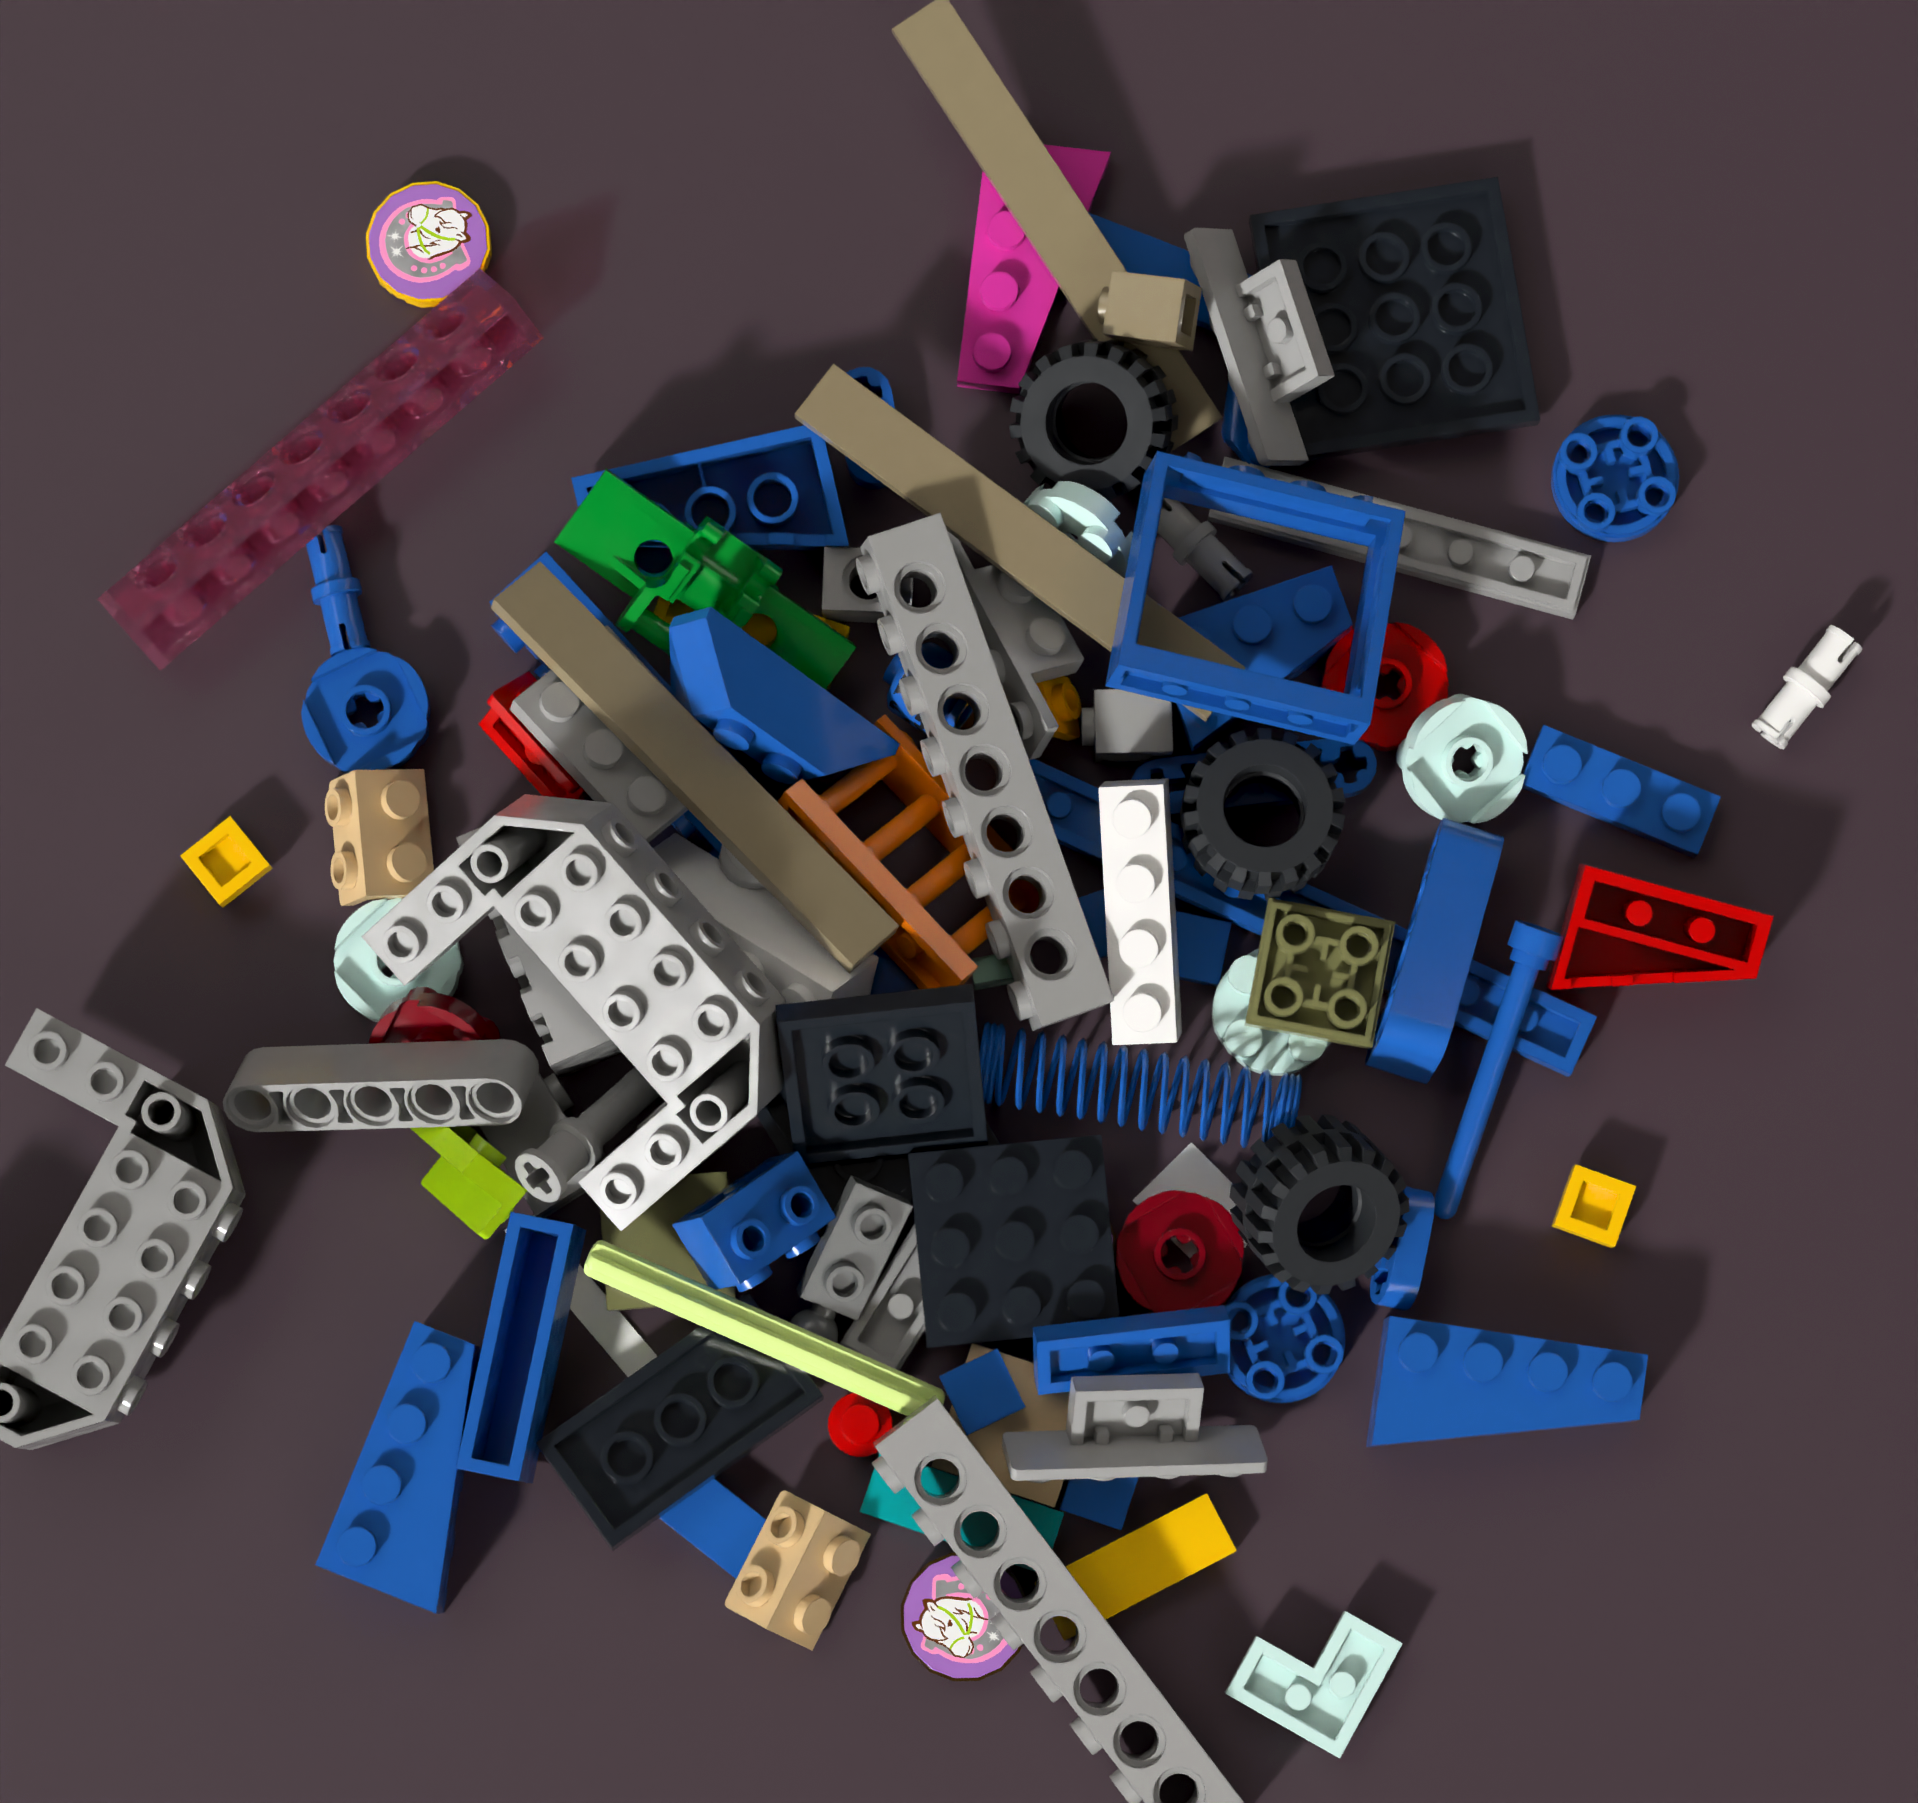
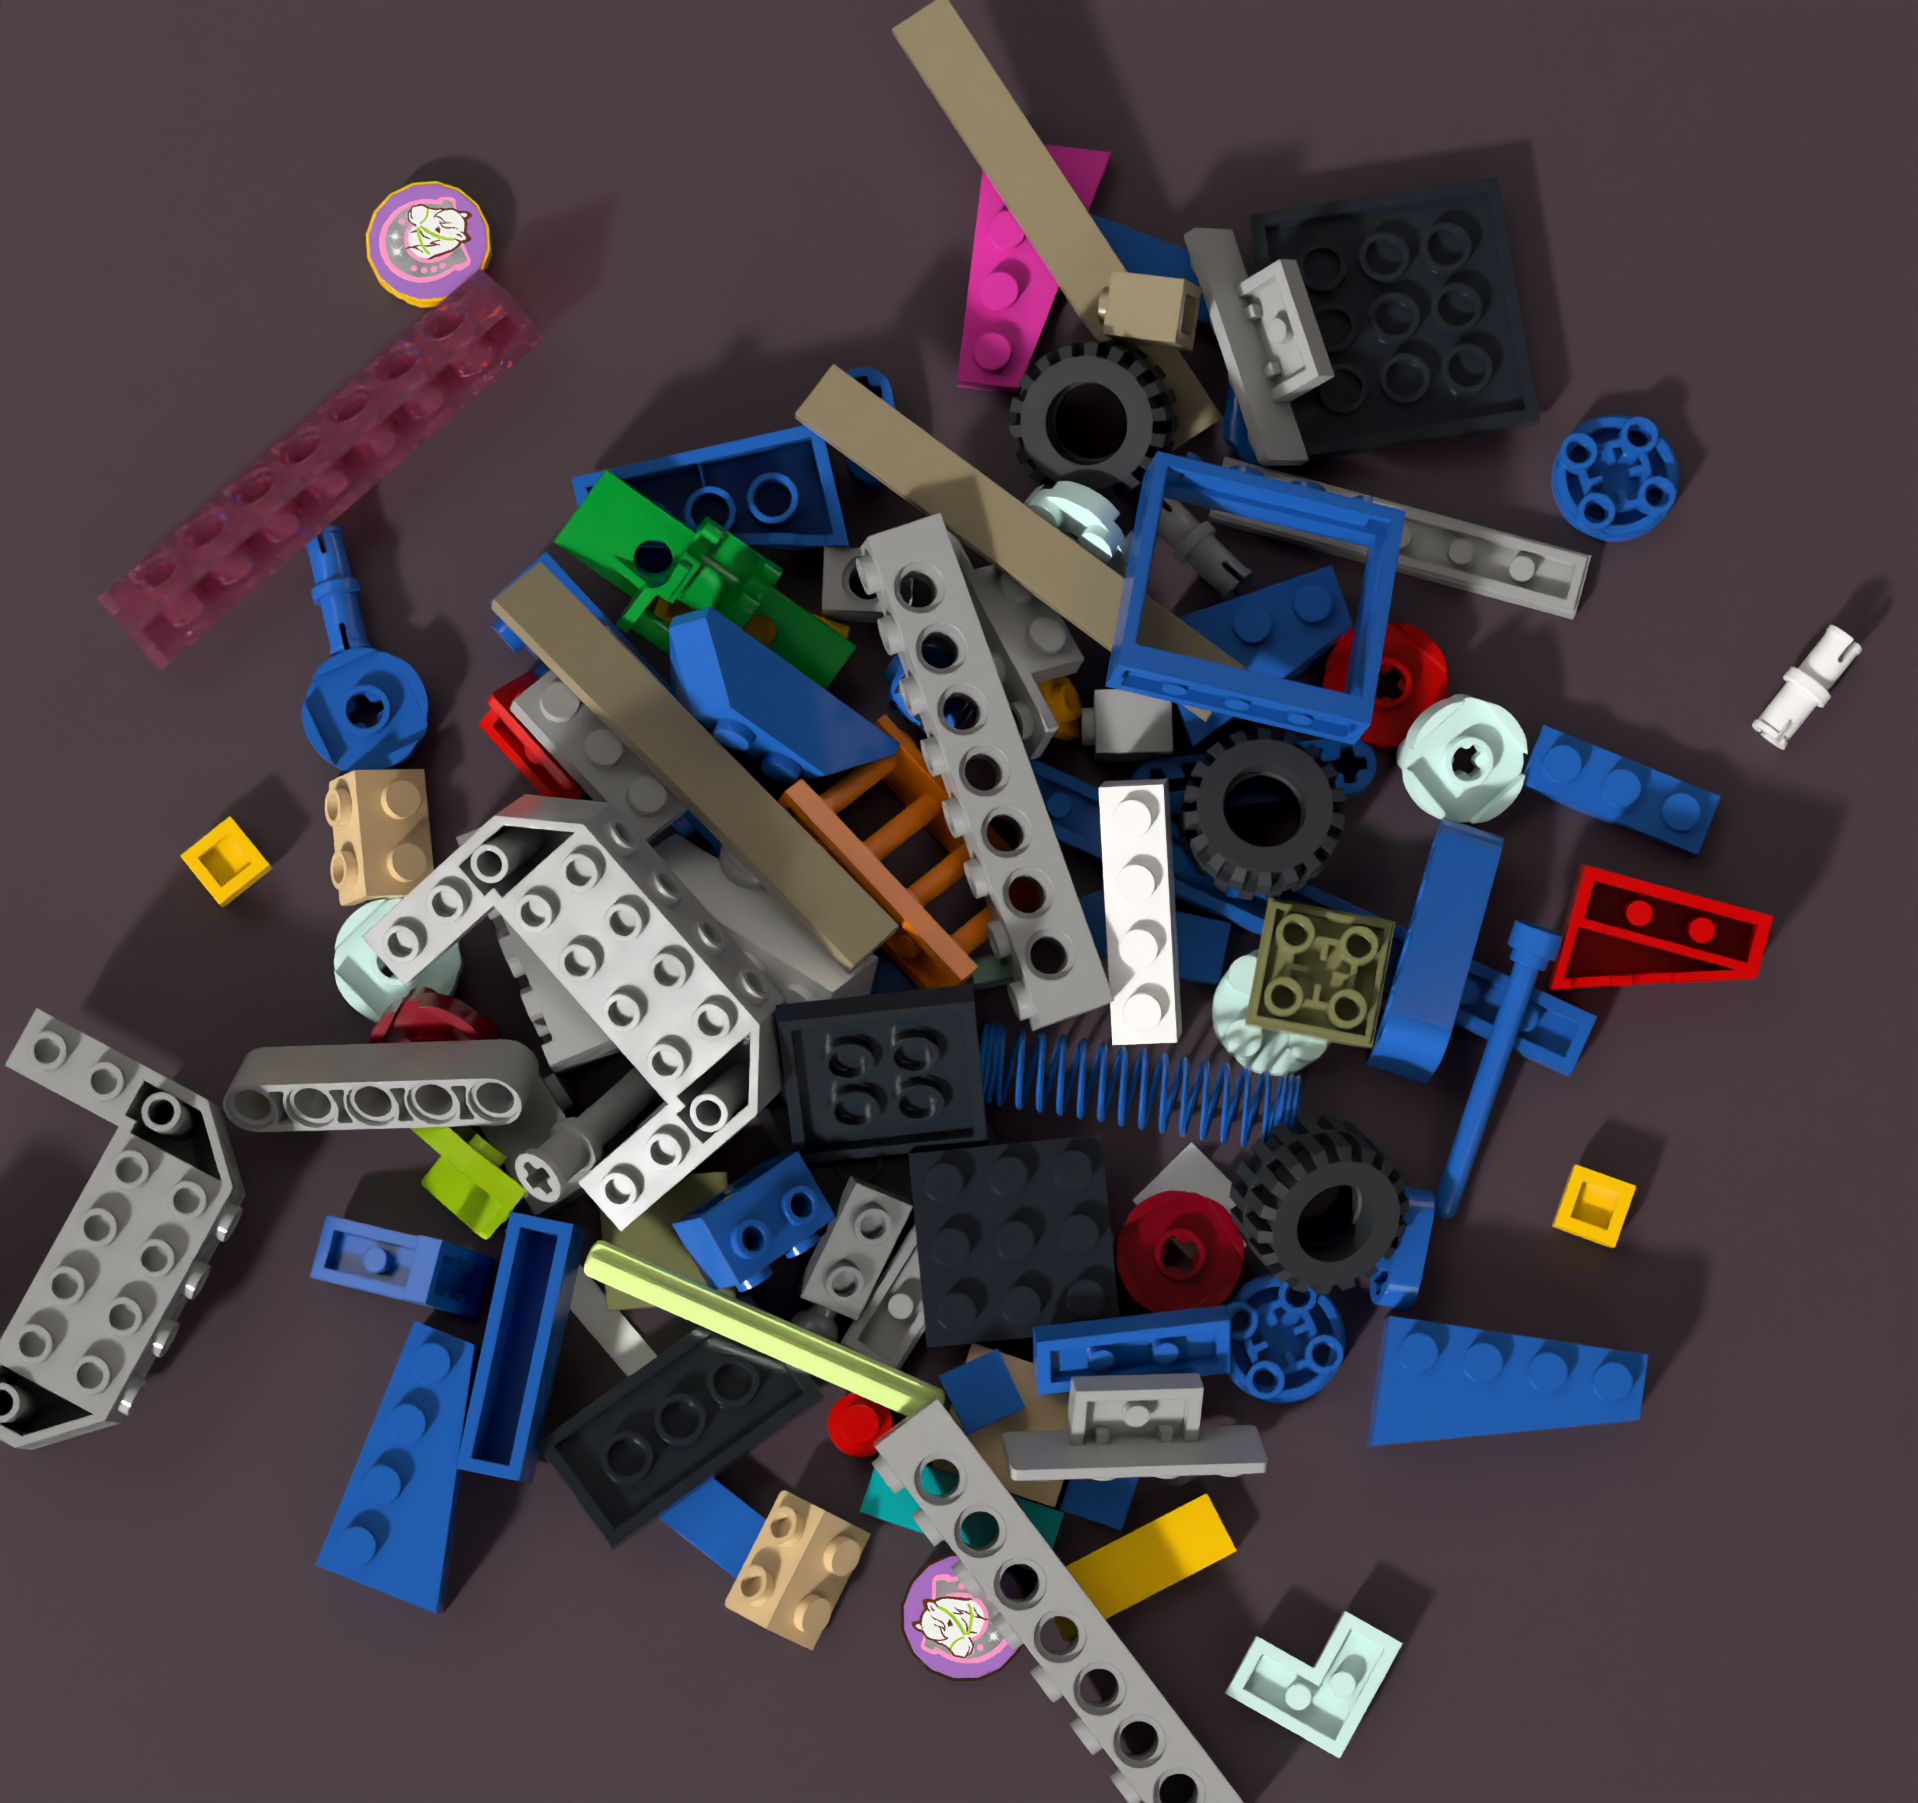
none -> blue bracket [310,1215,494,1320]

